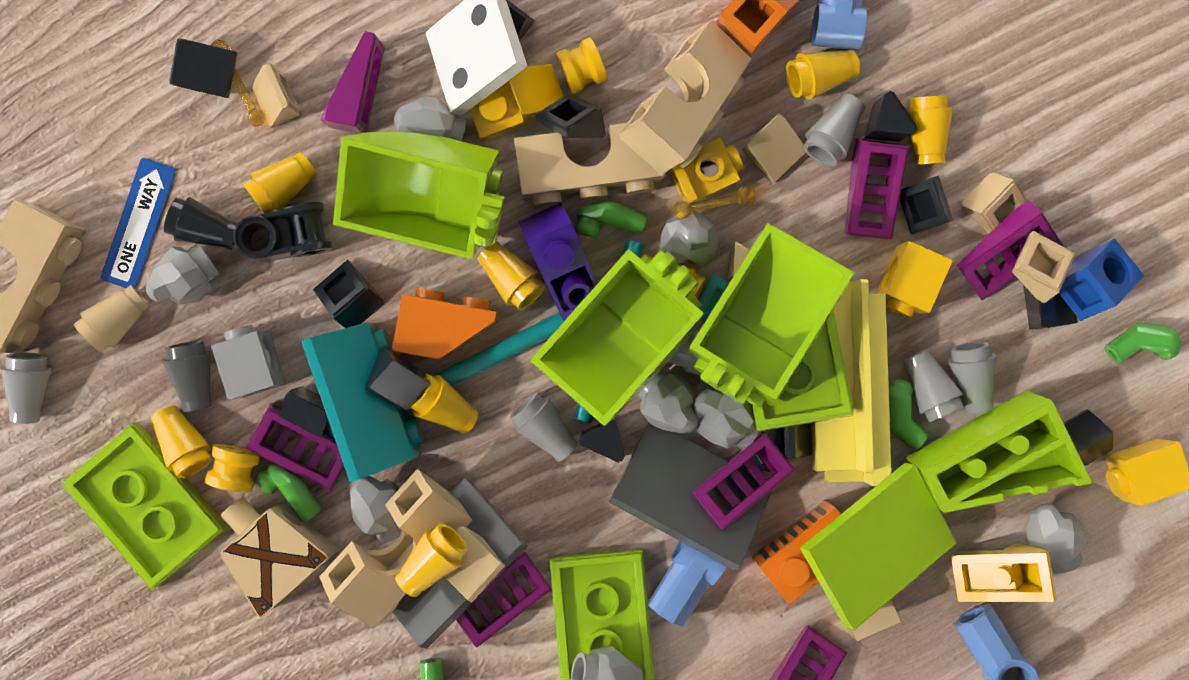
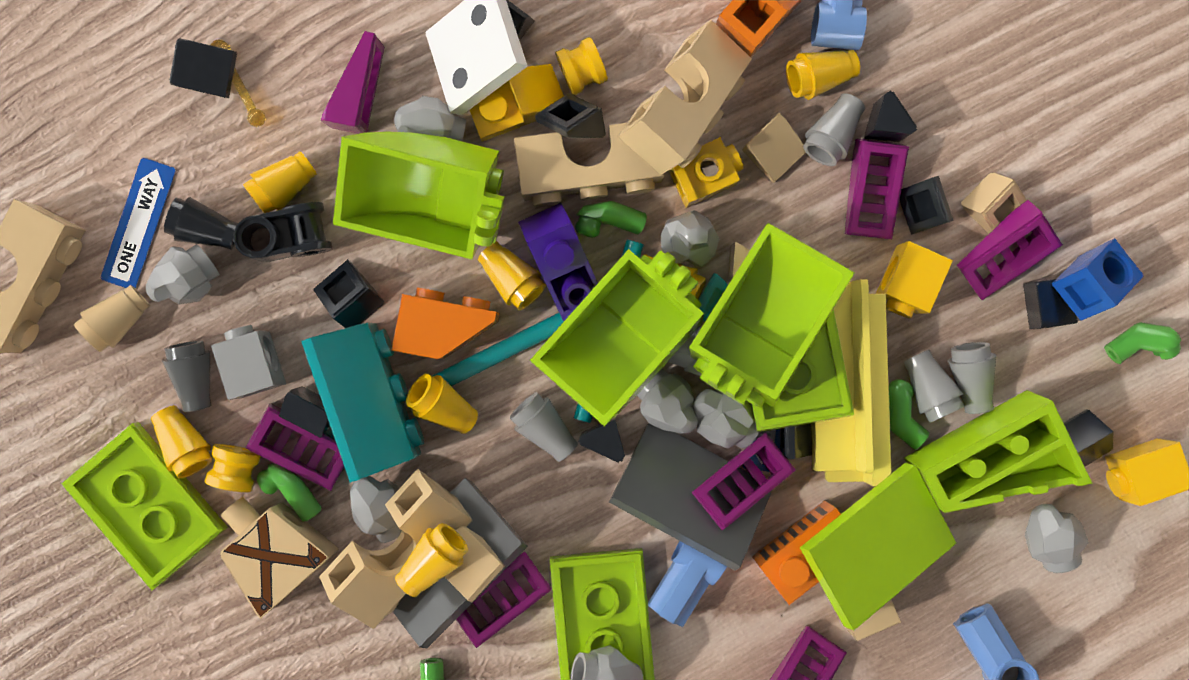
light grey cone [0,353,52,424] -> none
tan slope [252,62,301,127] -> none
black slope [365,346,431,412] -> none
clear yellow hinge [673,186,756,219] -> none
yellow cone [907,95,954,164] -> none
yellow slope [951,542,1057,602] -> none
tan slope [1012,231,1076,303] -> none

